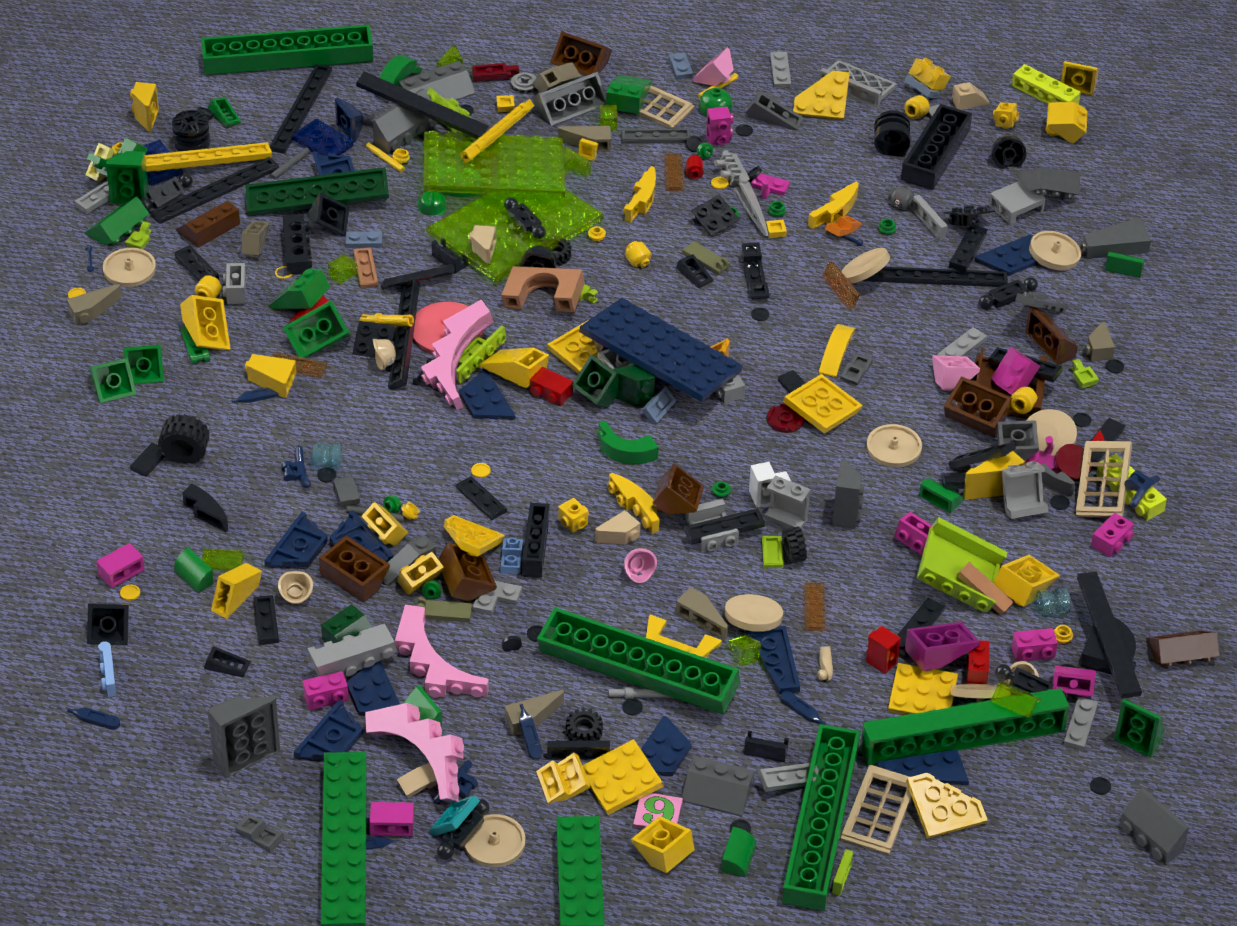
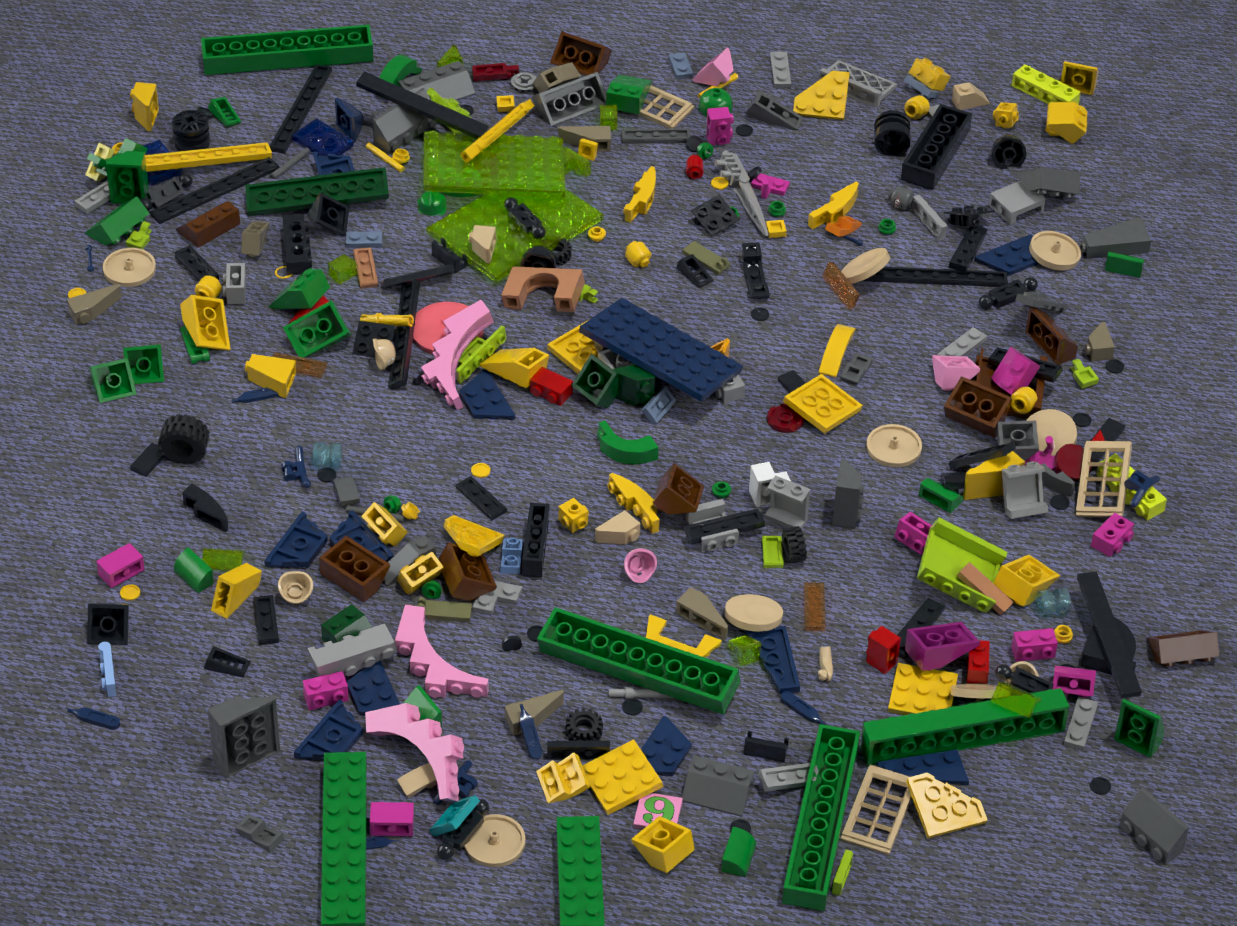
clear orange tile [664,153,684,191] -> none

